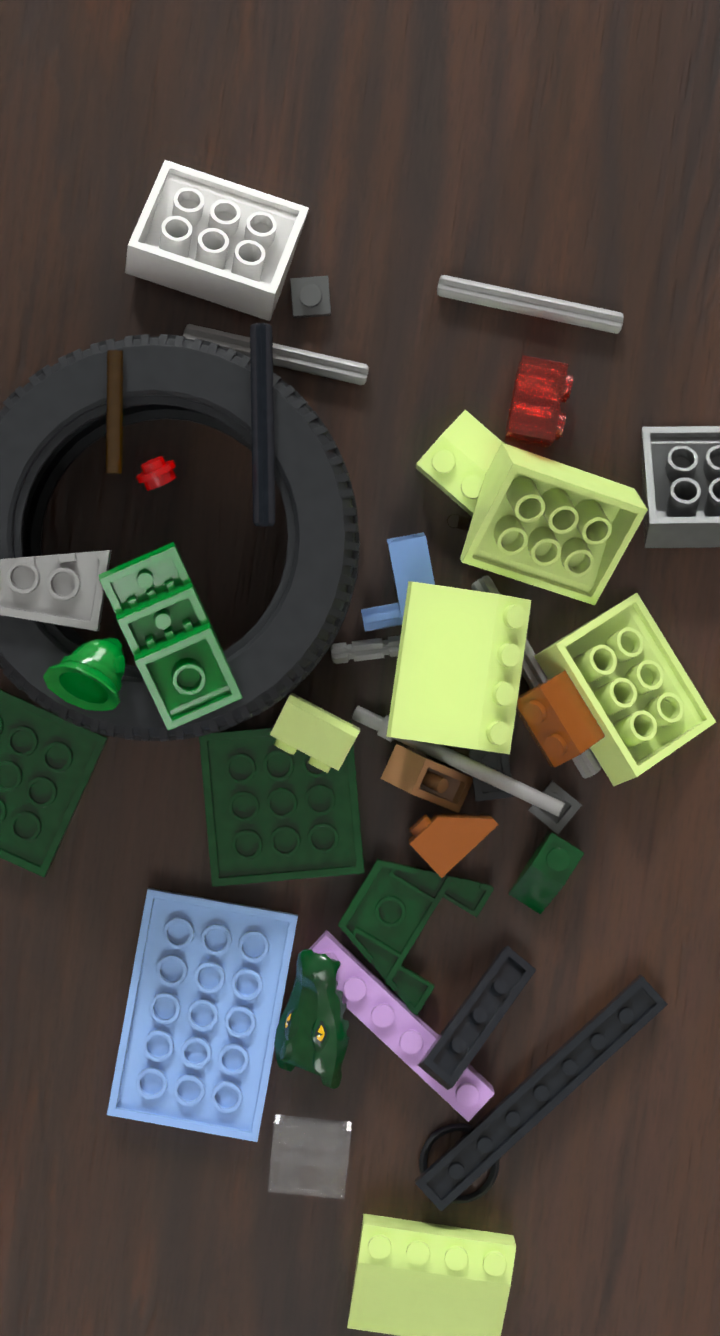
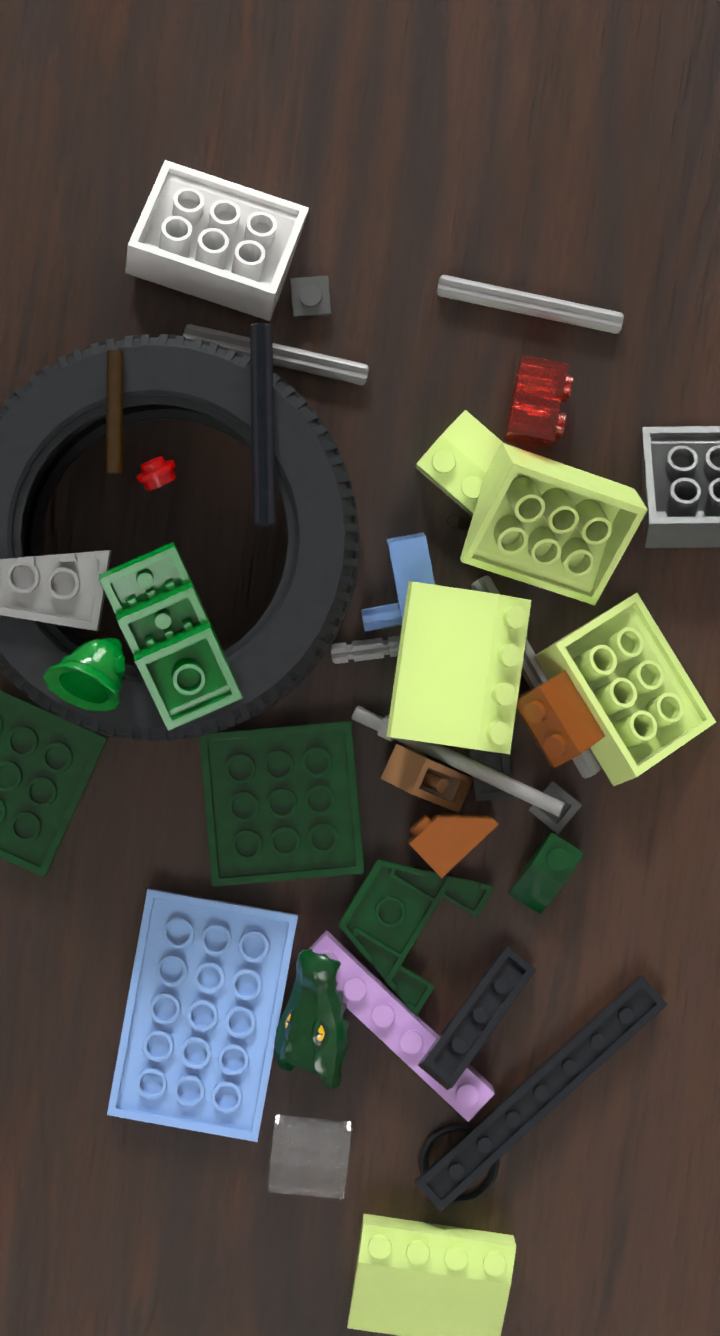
yellowish green slope [270,693,360,773] -> none

